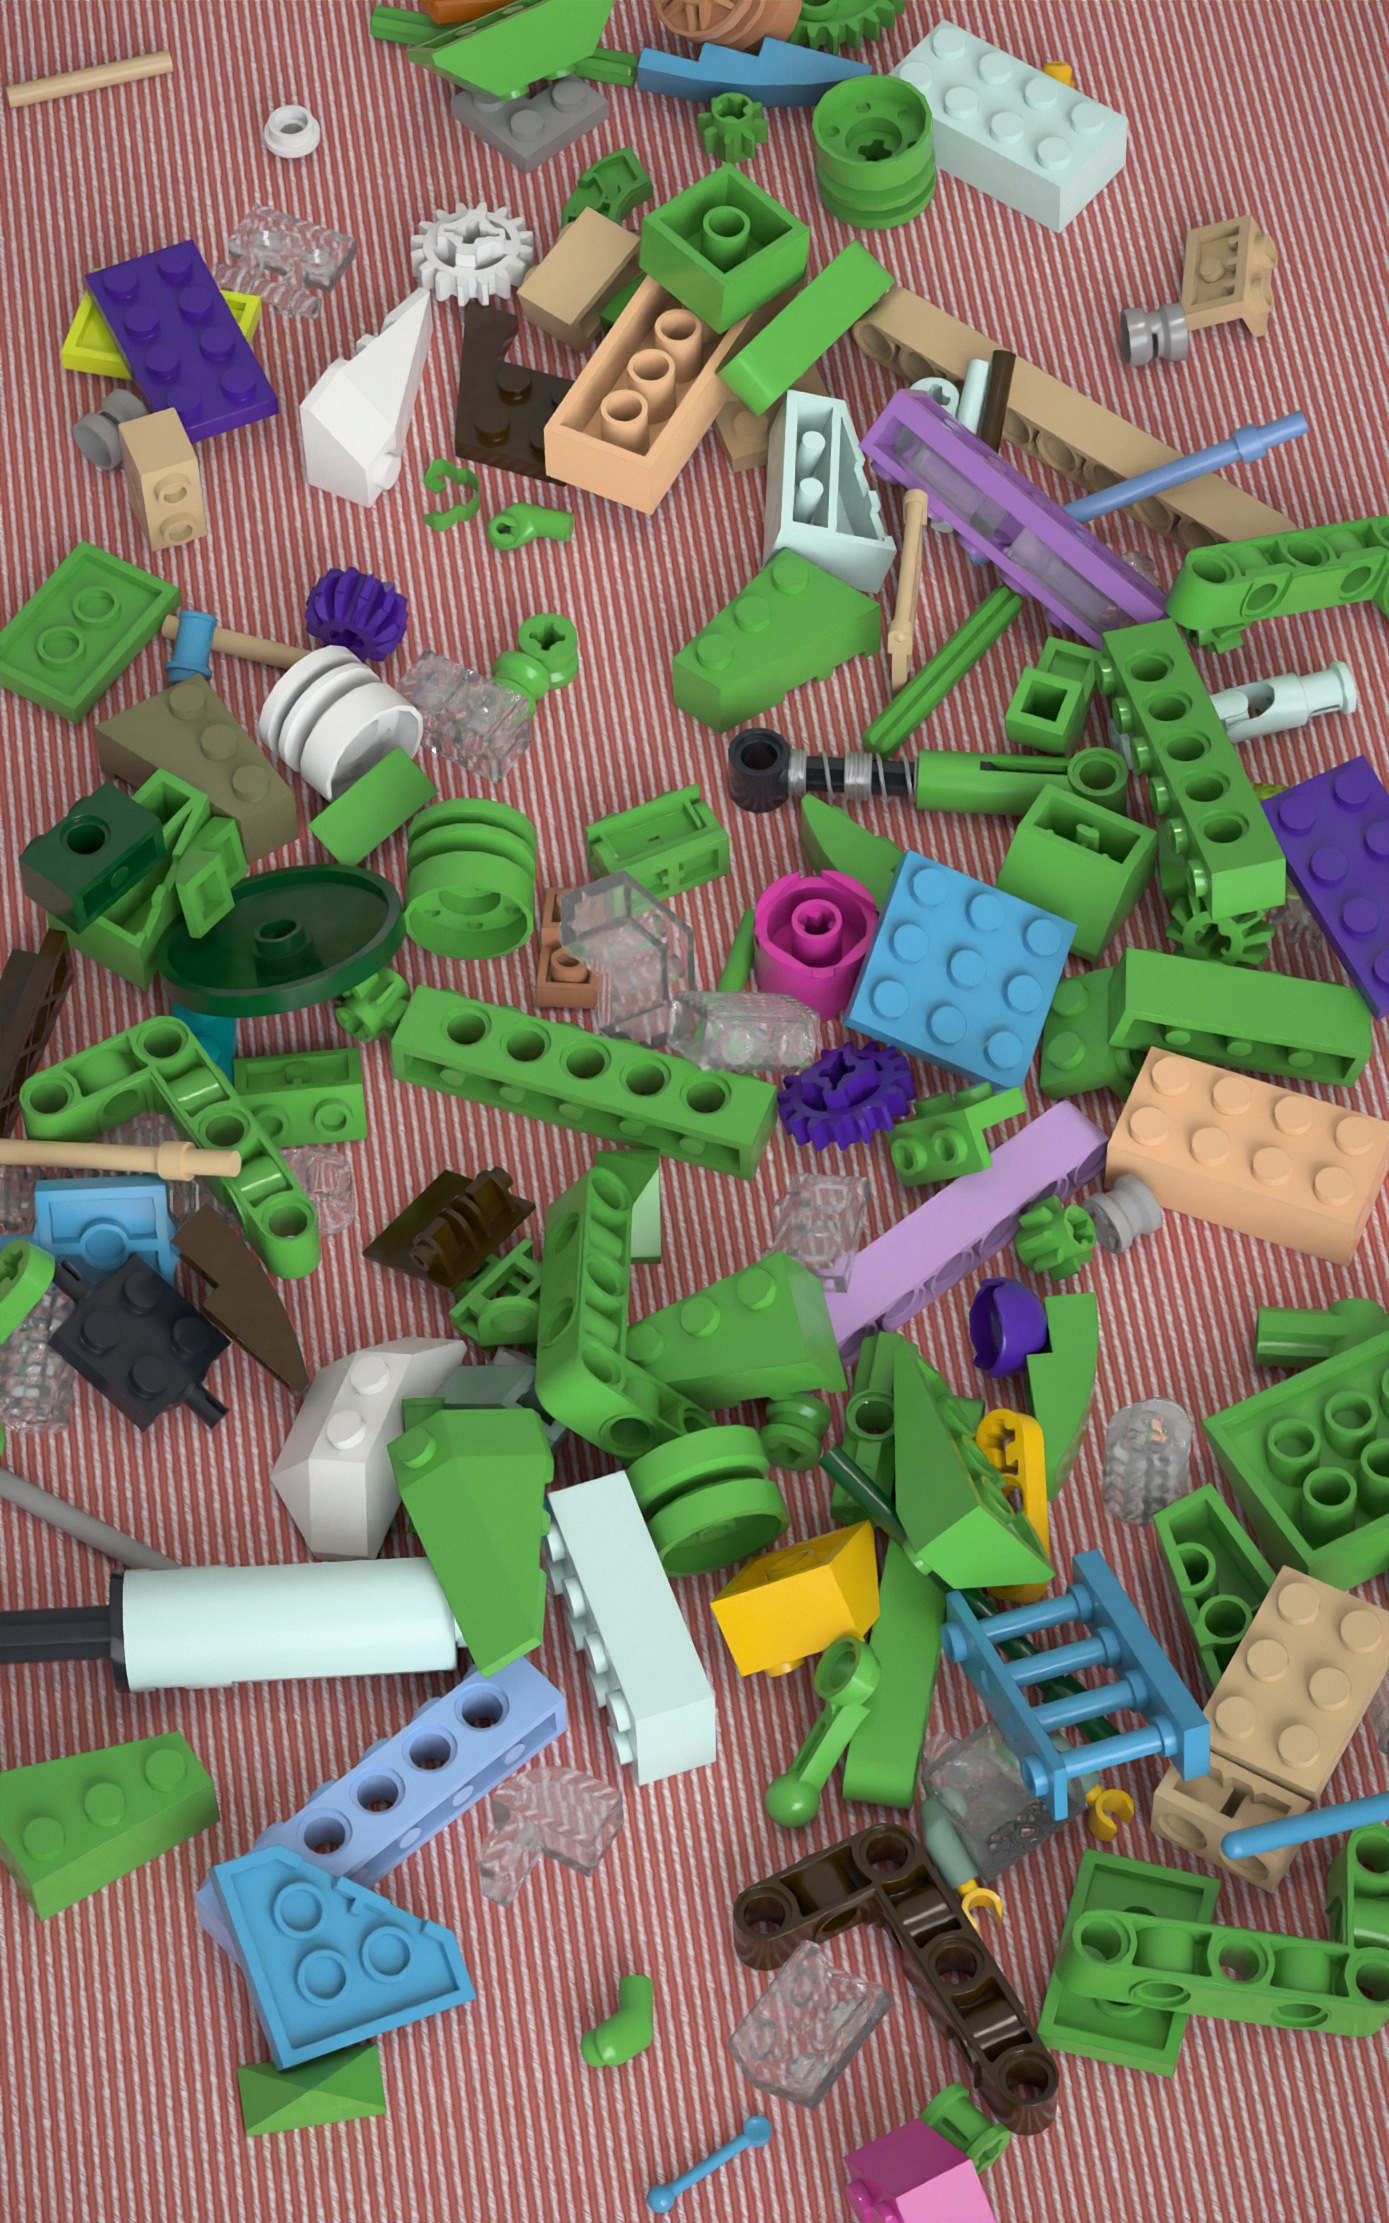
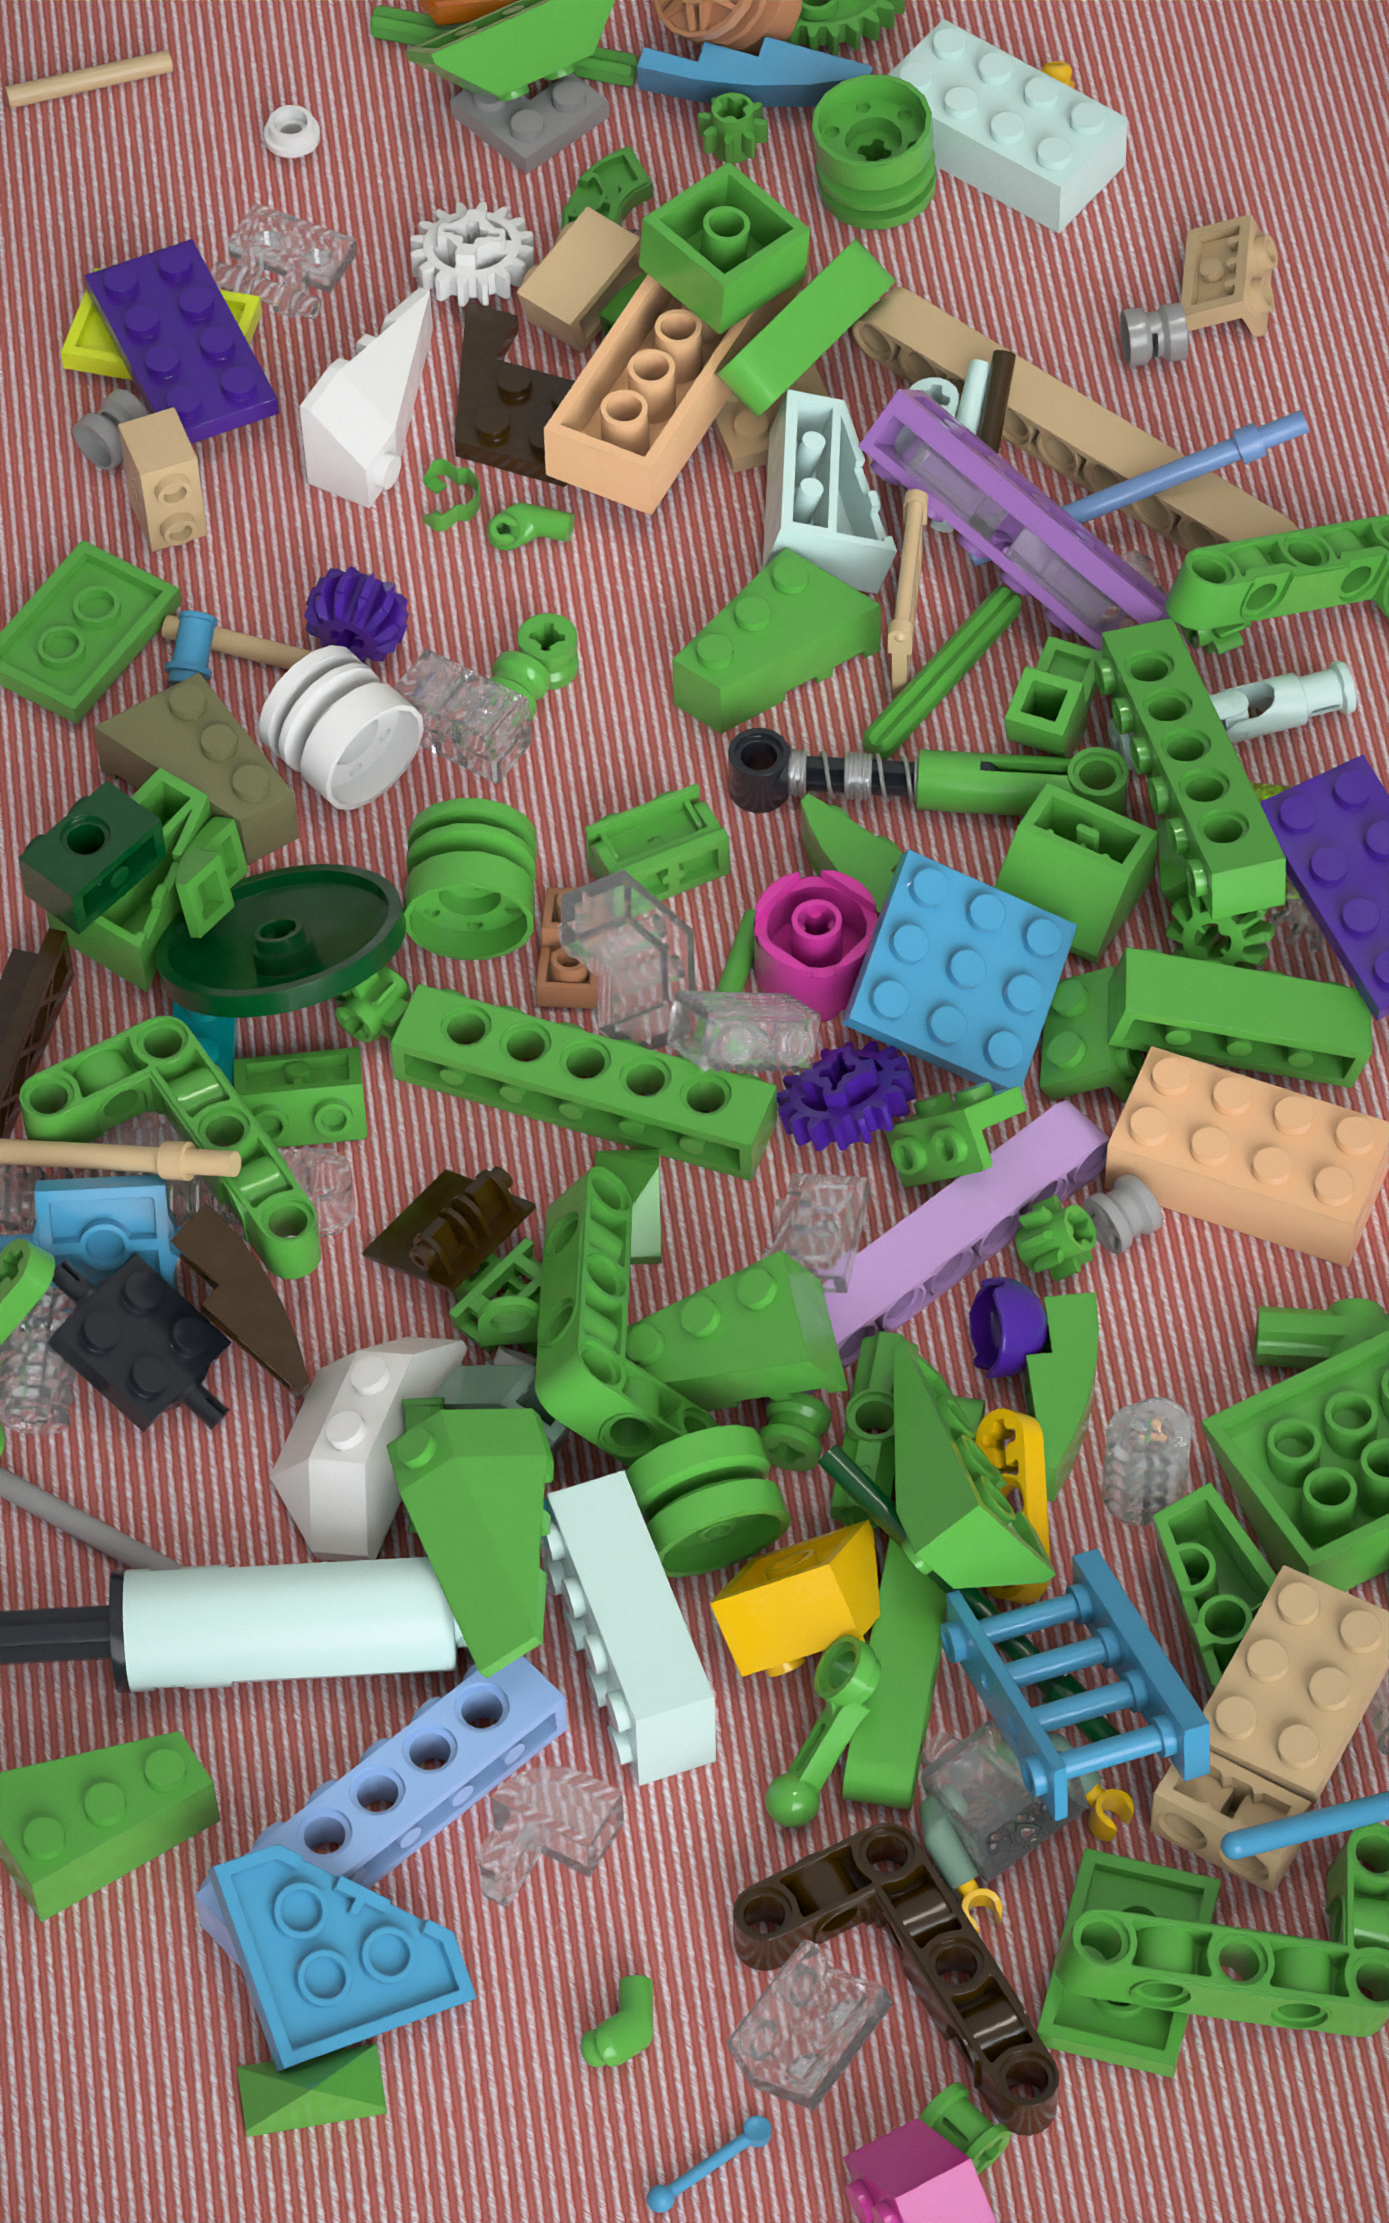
bright green slope [307,745,439,866] -> none

